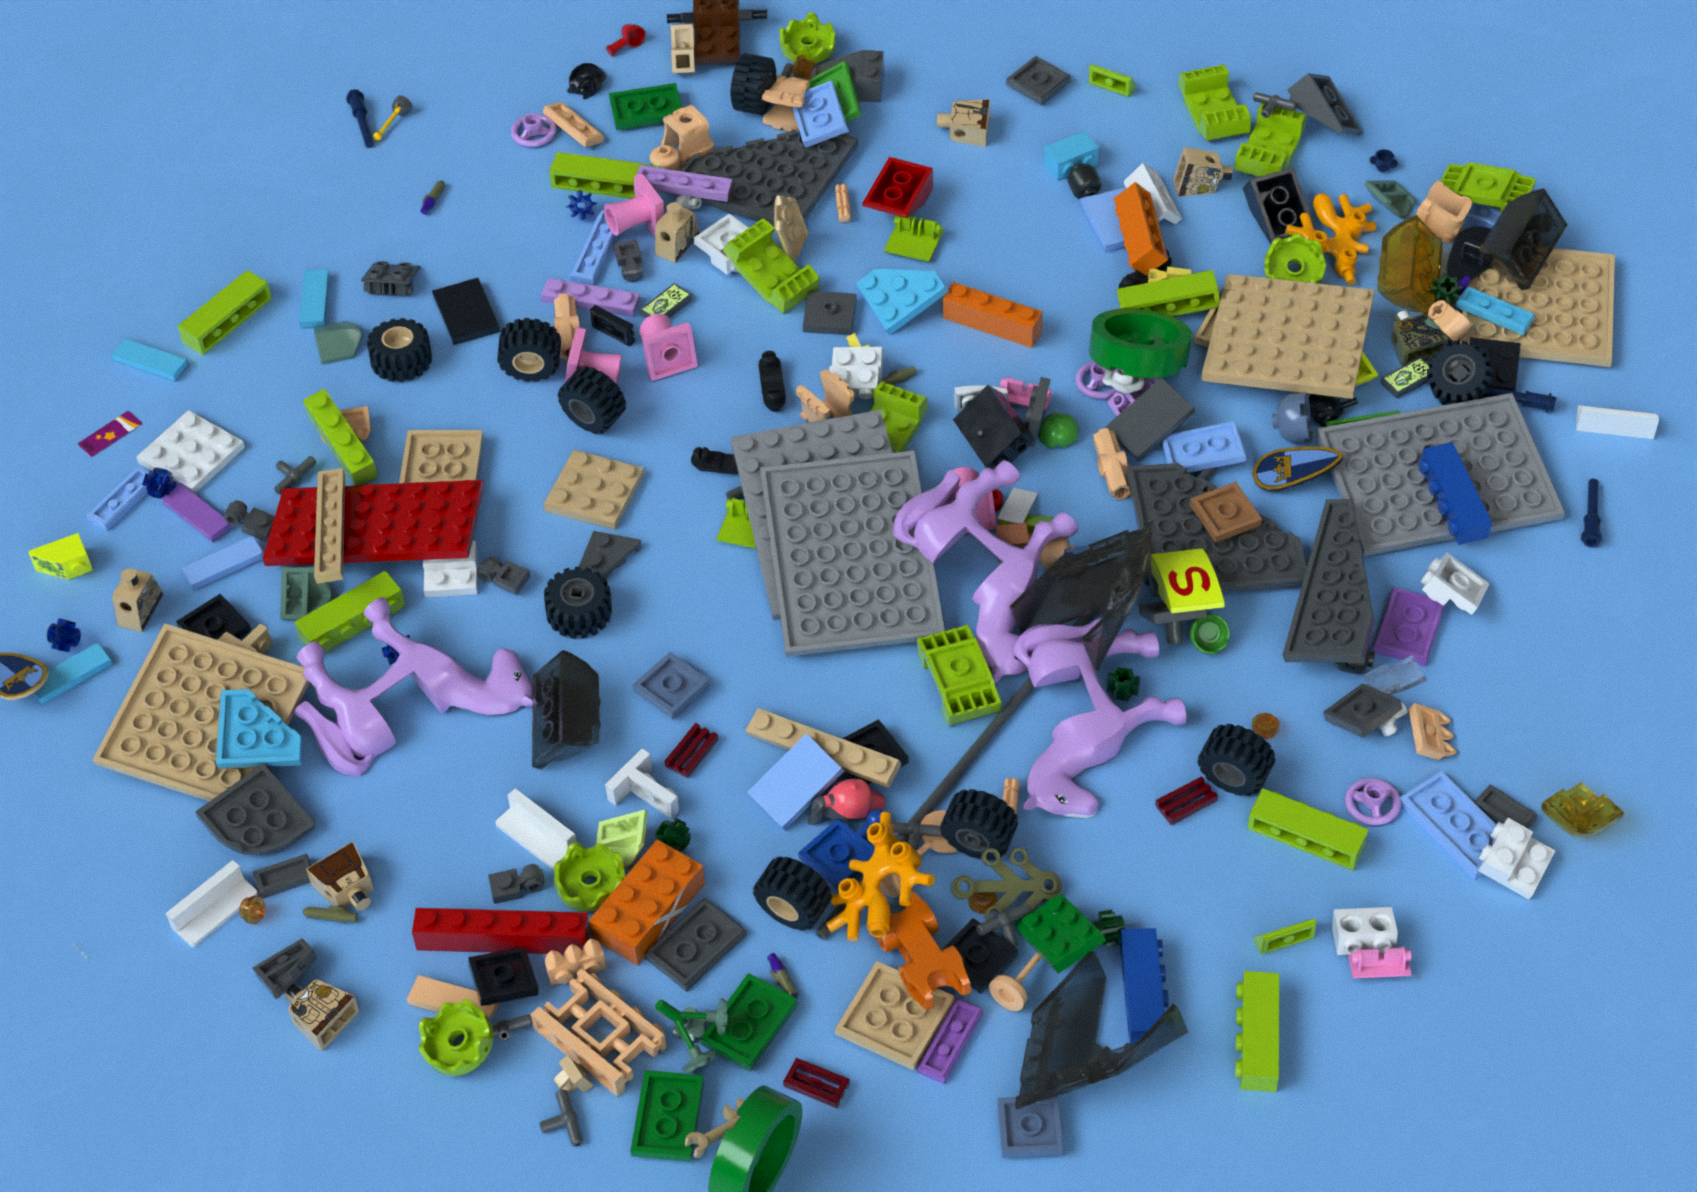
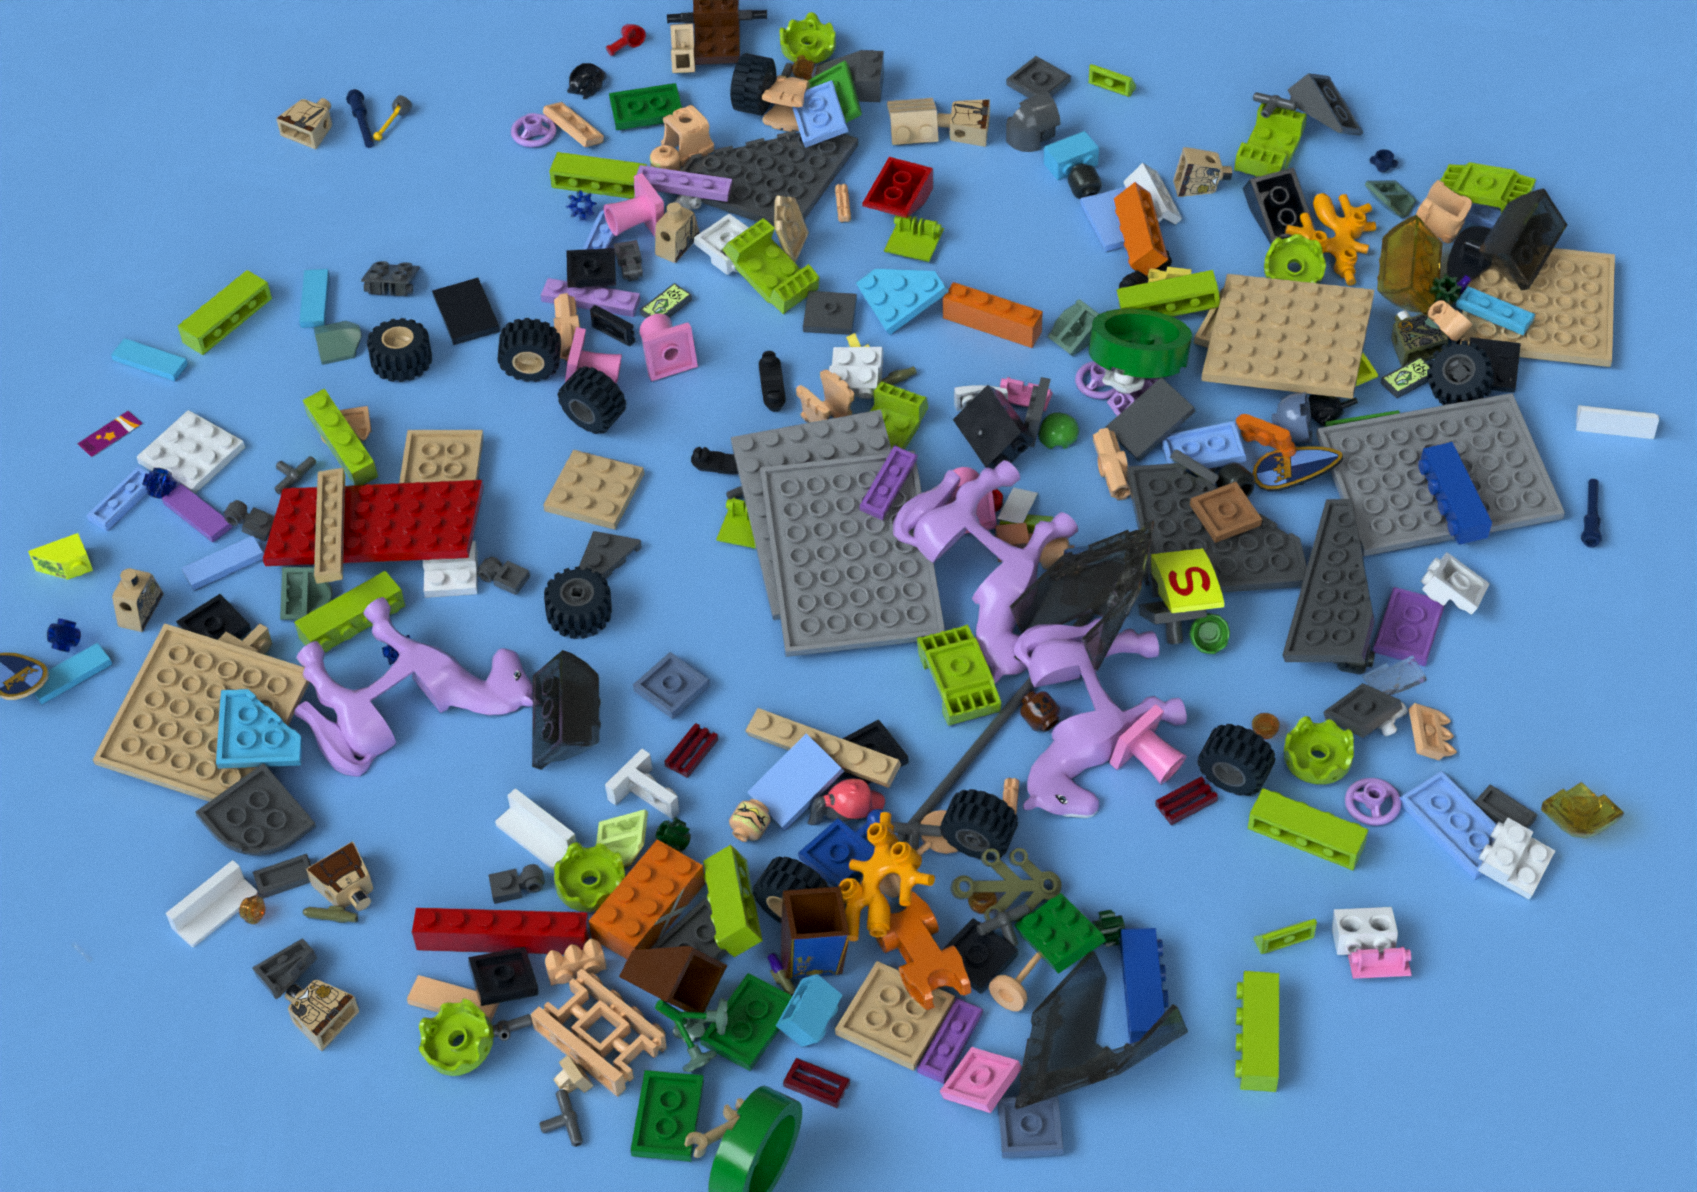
piece [420,180,445,215] -> none
dark green gear [1106,667,1140,701] -> none
lime plate [1178,64,1251,142] -> none
dark blue pin [1484,387,1556,413] -> none
none -> tan torso [276,98,332,149]
none -> black plate [566,248,616,288]
none -> reddish brown slope [619,946,728,1013]
none -> lime brick [703,844,763,957]
none -> light nougat head [729,799,770,842]
none -> medium azure brick [776,974,843,1047]
none -> reddish brown slope [781,887,850,979]
none -> medium lavender tile [859,445,918,520]
none -> tan plate [887,98,938,145]
none -> bright pink plate [940,1047,1022,1113]
none -> dark grey brick [1006,91,1061,152]
none -> reddish brown head [1020,691,1060,732]
none -> sand green slope [1048,299,1099,356]
none -> bright pink plant [1109,704,1187,785]
none -> dark grey tile [1169,449,1219,485]
none -> pearl dark grey head [1216,462,1255,497]
none -> orange plate [1236,414,1297,457]
none -> lime plate [1283,716,1354,785]

